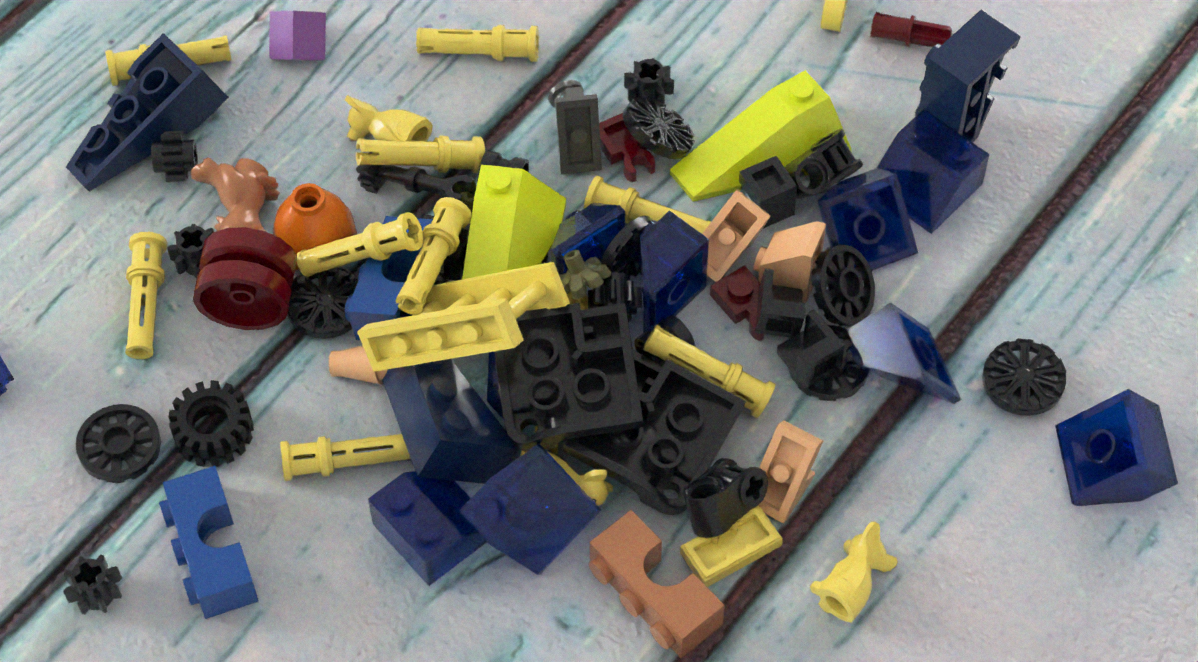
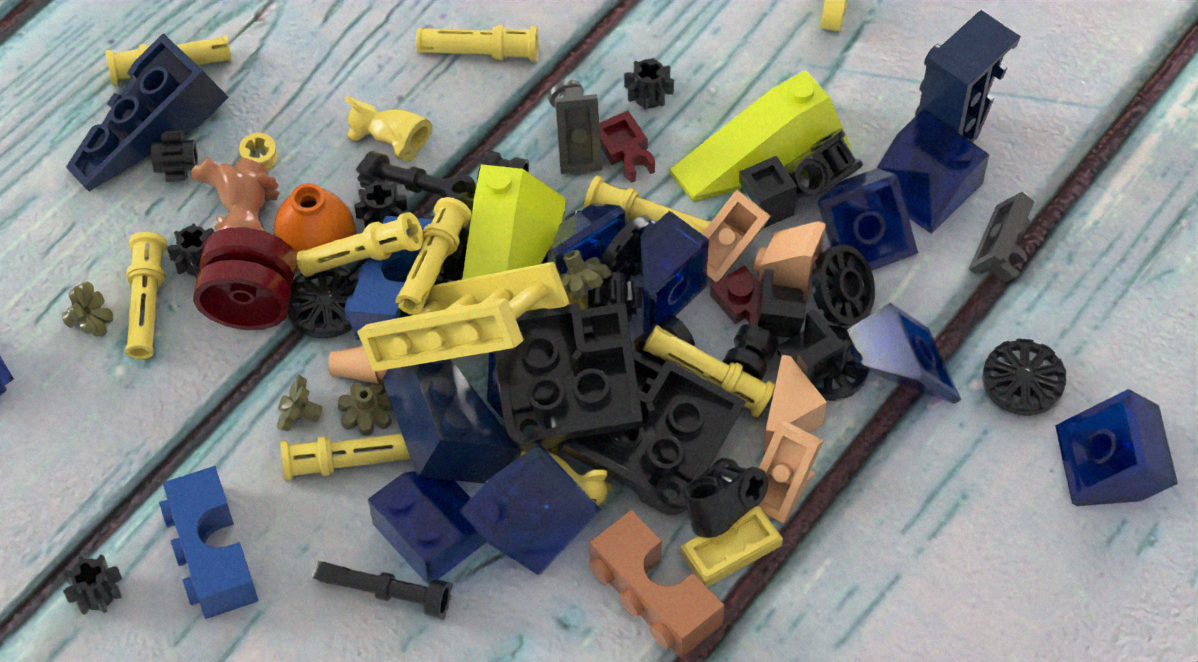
black wheel [76,404,161,483] -> none
black tyre [168,380,254,467] -> none
medium lavender panel [269,11,326,61] -> none
light yellow pin [356,136,485,174] -> none
black wheel [623,96,695,159] -> none
light yellow animal [810,521,897,622] -> none
dark red axle [870,12,952,47] -> none
none -> olive plant [62,281,113,336]
none -> light yellow bush [239,132,278,171]
none -> olive plant [277,374,323,431]
none -> black piece [312,560,453,620]
none -> olive plant [338,382,393,435]
none -> black gear [354,180,408,228]
none -> black wheel [723,324,779,381]
none -> light nougat slope [763,355,827,452]
none -> dark grey plate [969,192,1035,282]

